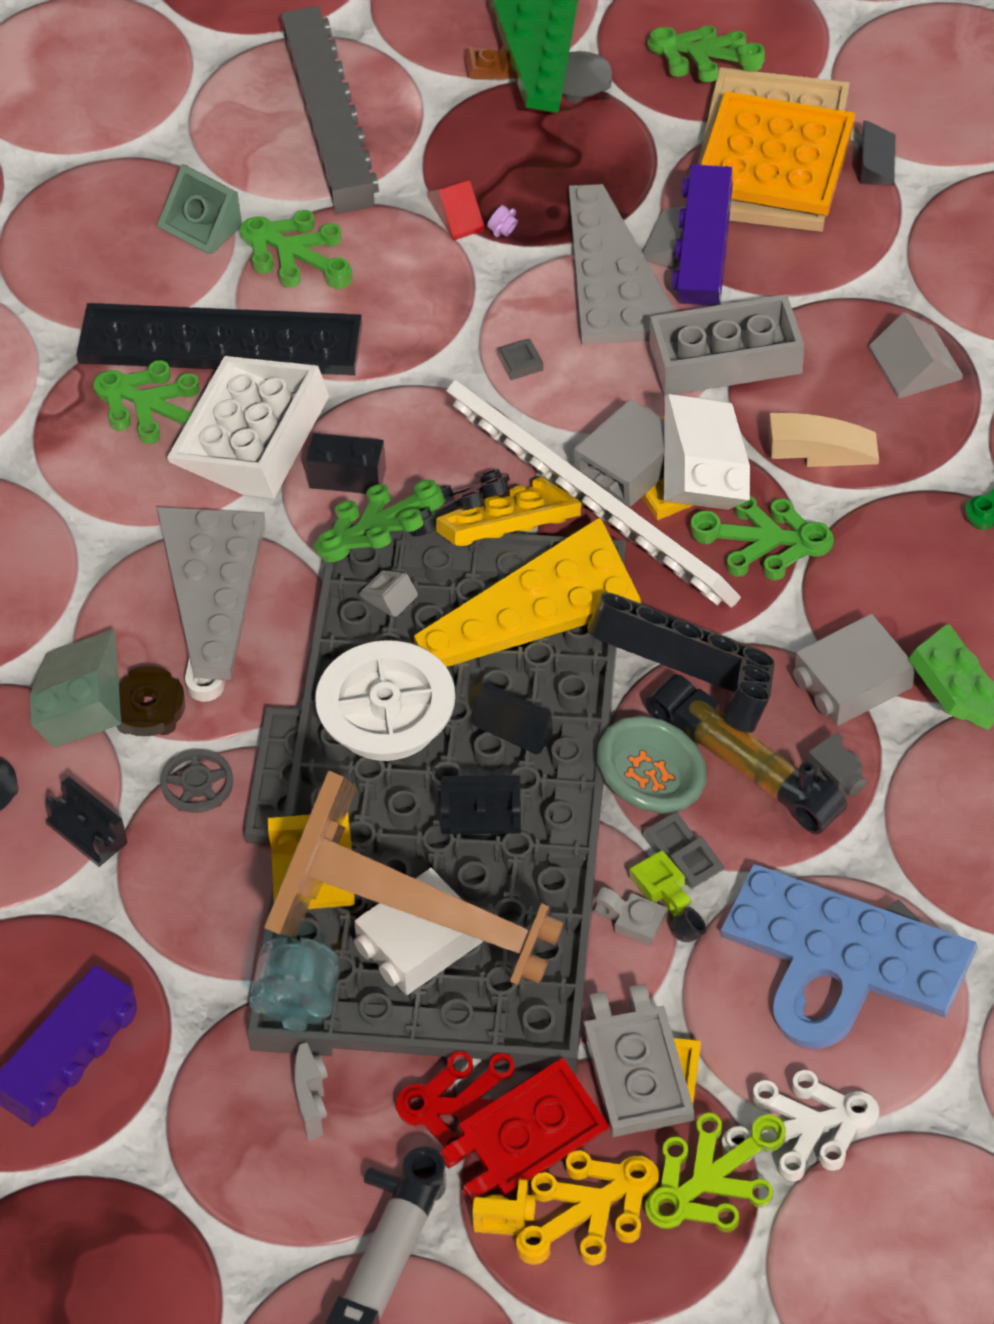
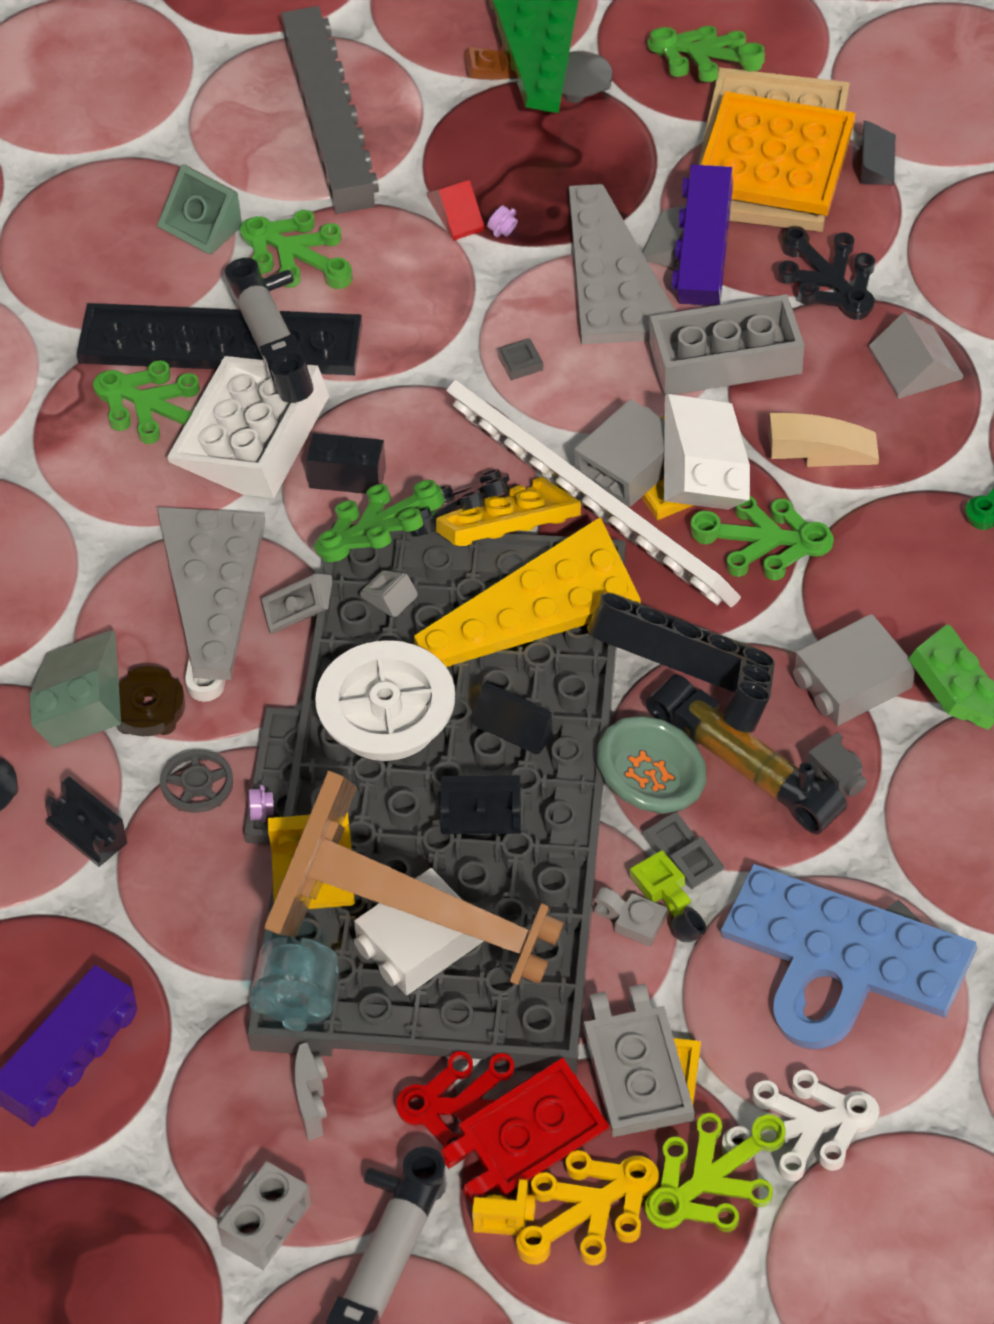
none -> light grey brick [217,1161,312,1270]
none -> black piece [224,258,314,403]
none -> lavender plate [248,785,274,823]
none -> light grey slope [261,574,332,634]
none -> black plant [778,226,875,320]

